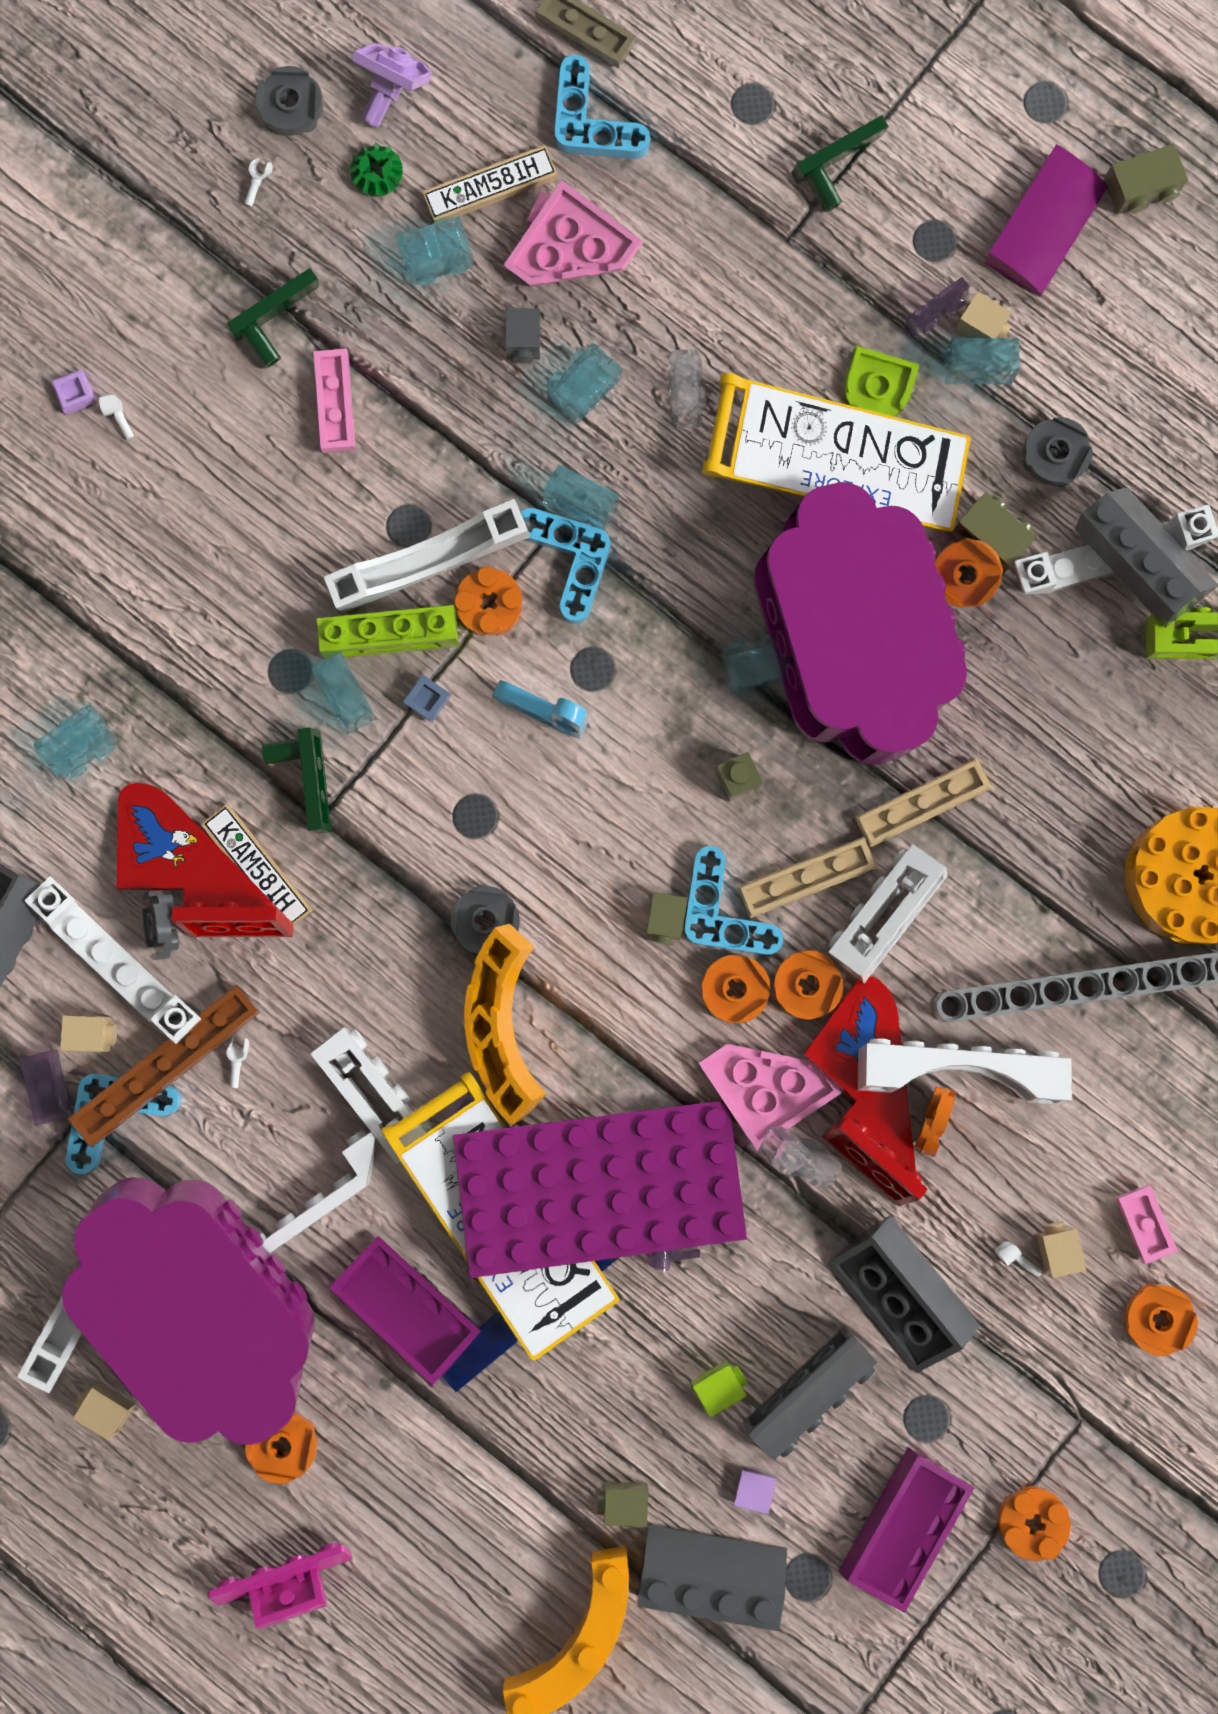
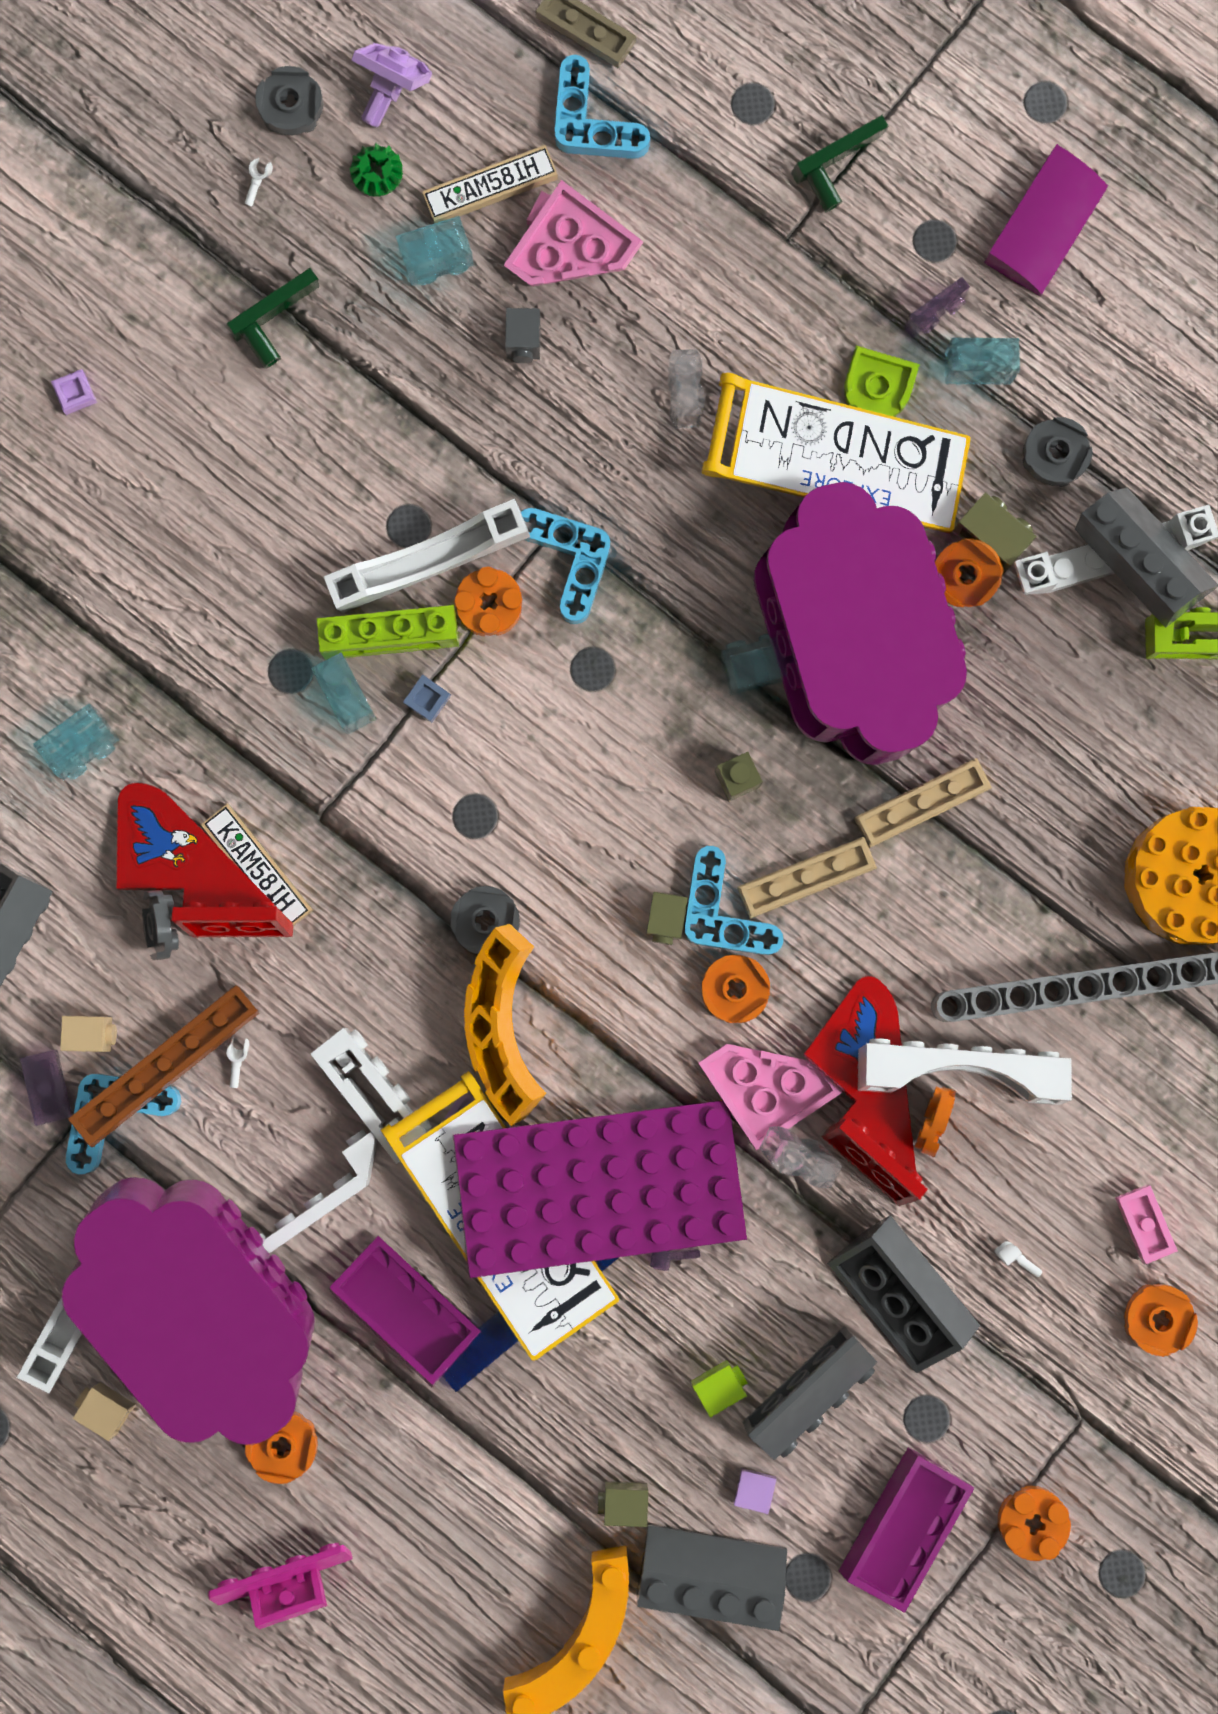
white slope [24,877,201,1045] -> none
white hand [99,394,134,440] -> none
dark green piece [262,727,332,834] -> none
bright pink plate [313,349,356,453] -> none
medium azure beam [492,680,588,739] -> none
clear light blue brick [543,464,619,531] -> none
clear light blue brick [547,343,622,425] -> none
orange plate [773,950,843,1020] -> none
white brick [828,844,948,983] -> none
tan brick [955,292,1012,351] -> none
tan brick [1035,1222,1087,1278] -> none
olive brick [1103,143,1188,215] -> none

